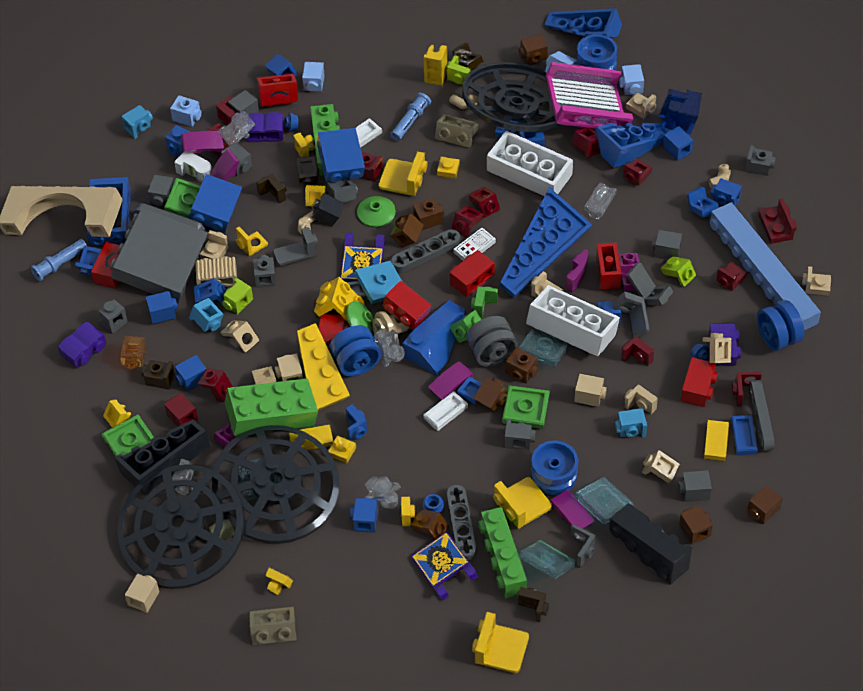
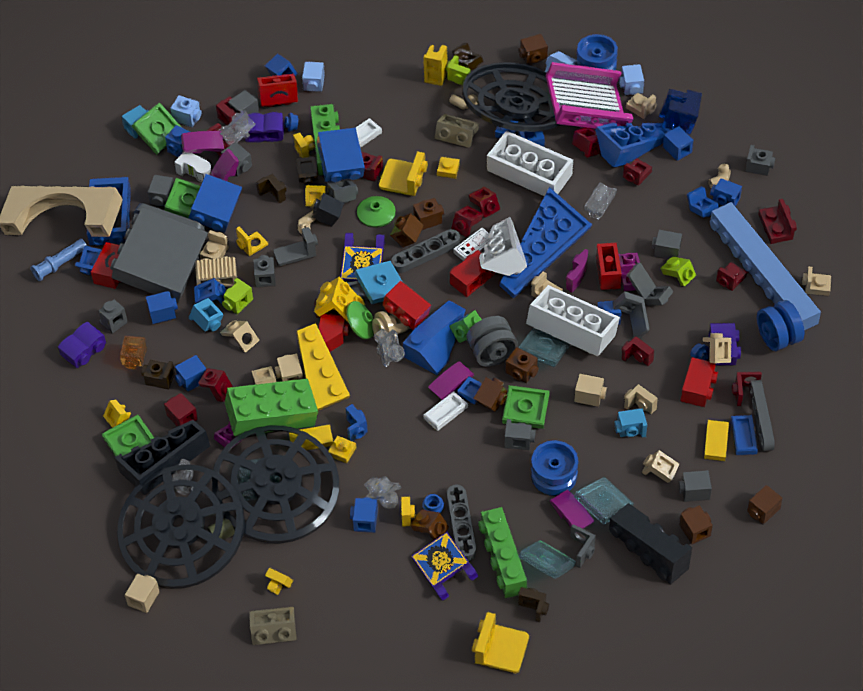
blue wheel [329,325,381,377] -> none
medium blue pin [390,93,431,141] -> none
bright green bracket [471,286,498,318] -> none
yellow bracket [493,477,552,529] -> none
blue wedge [545,8,622,38] -> none
none -> bright green plate [131,102,181,155]
none -> white wedge [479,217,527,276]

